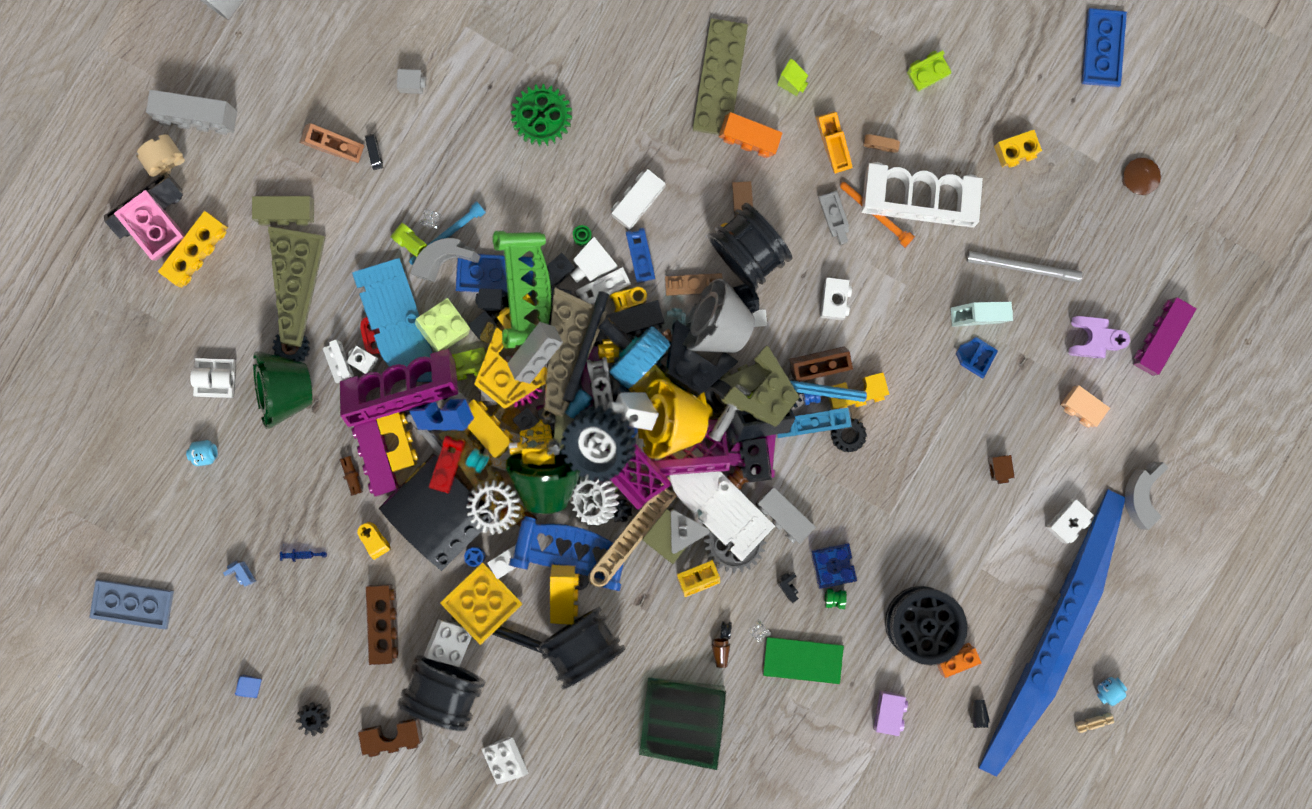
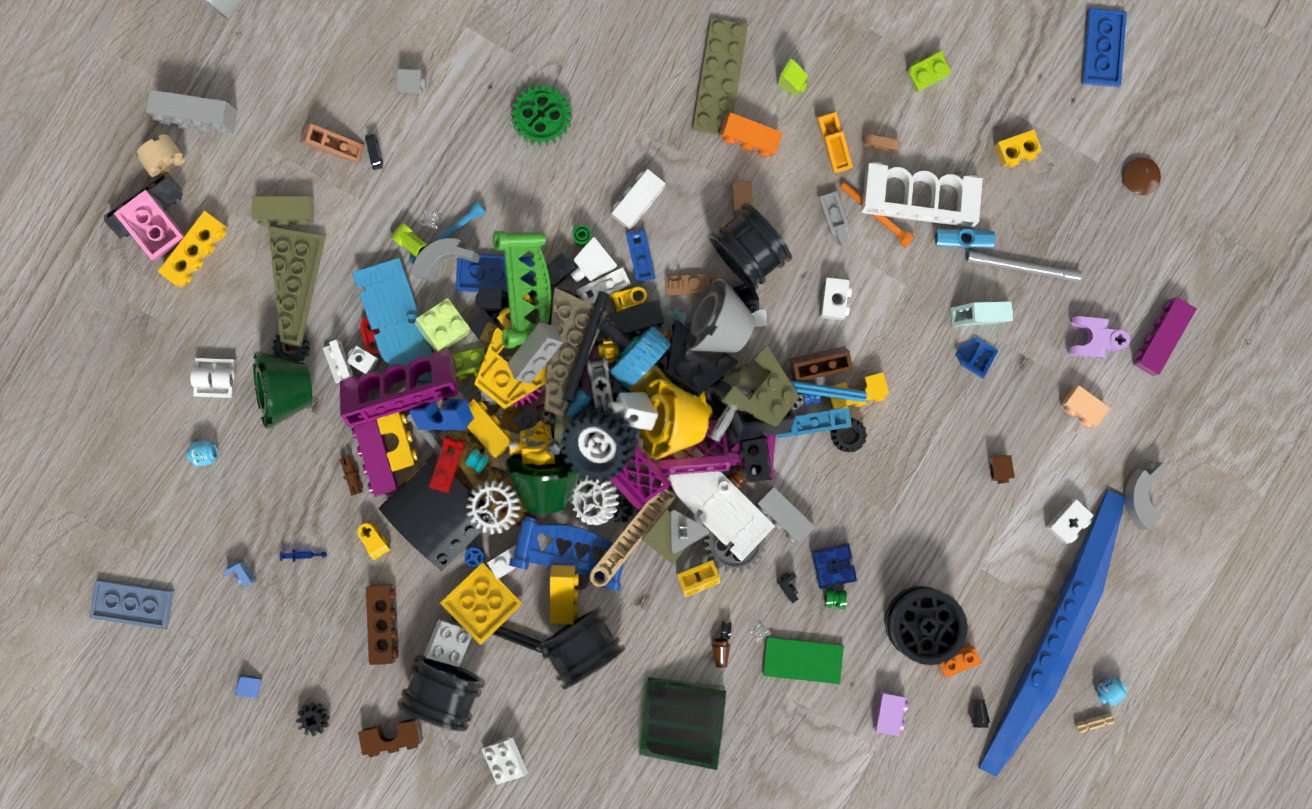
none -> dark azure piece [935,229,996,249]

